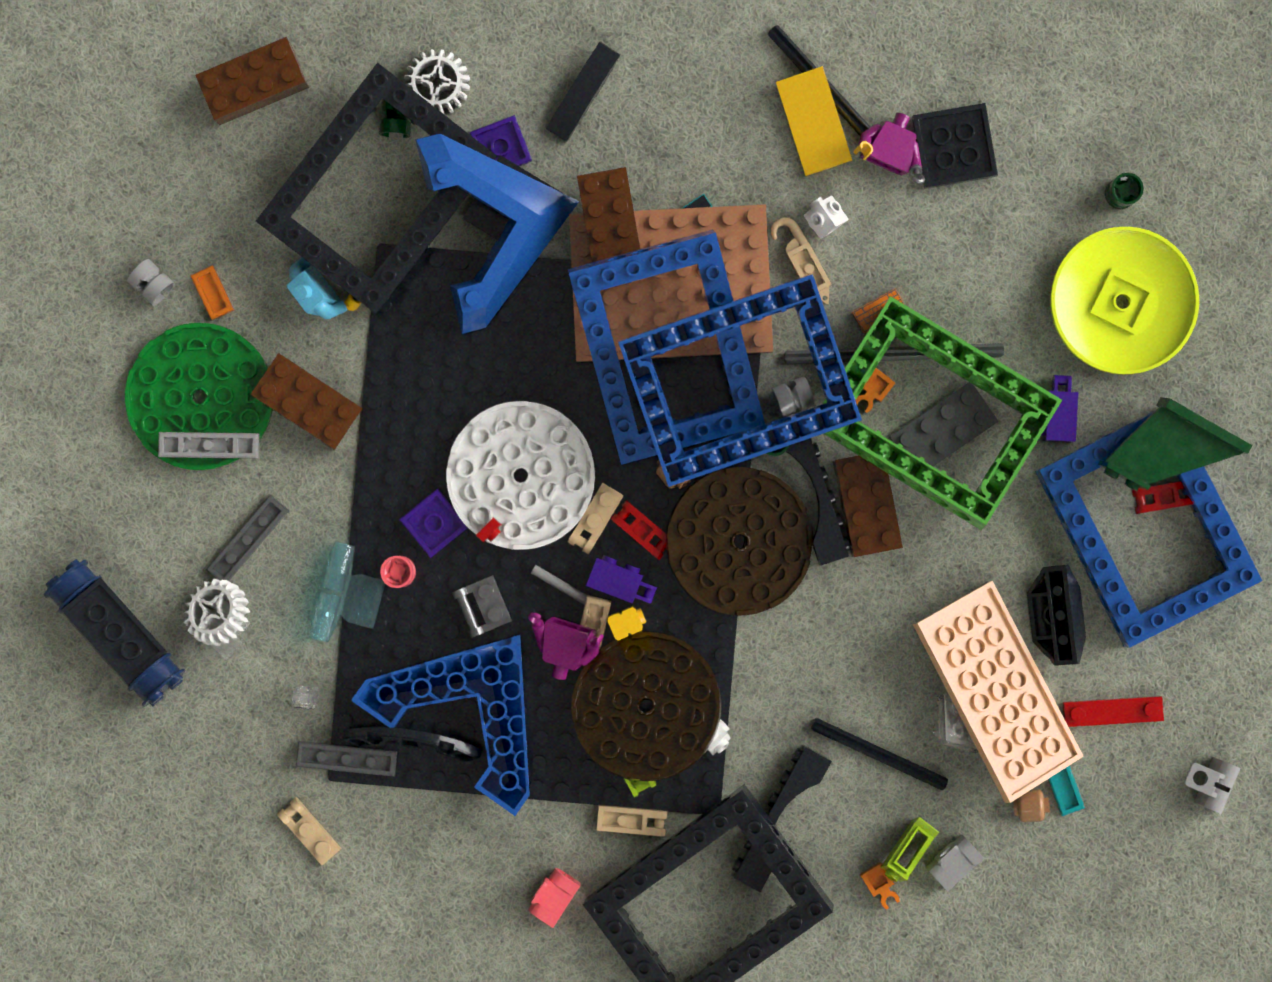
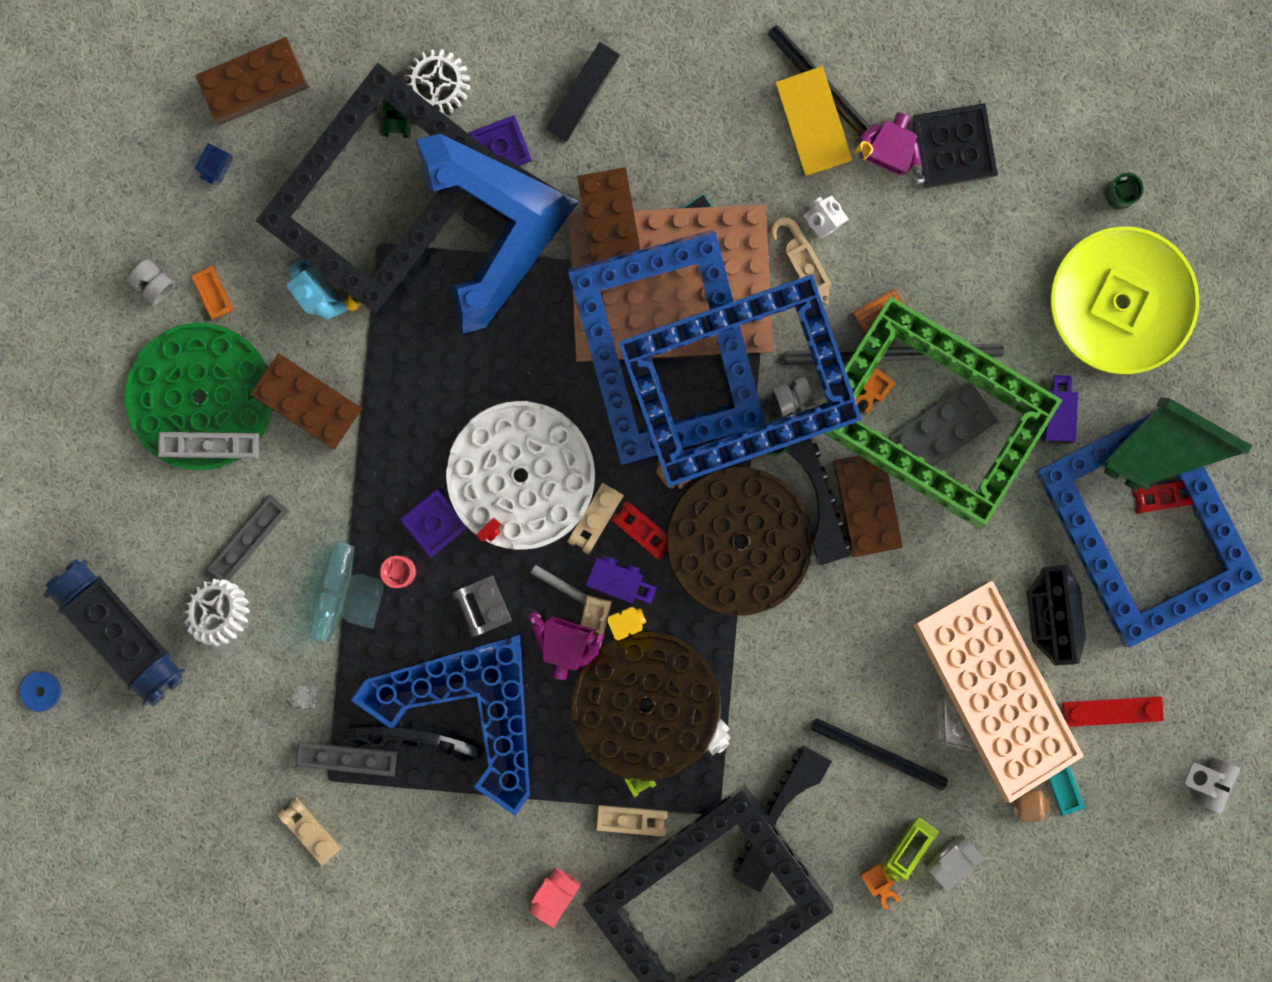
none -> blue piece [20,672,61,711]
none -> clear blue brick [195,143,234,184]

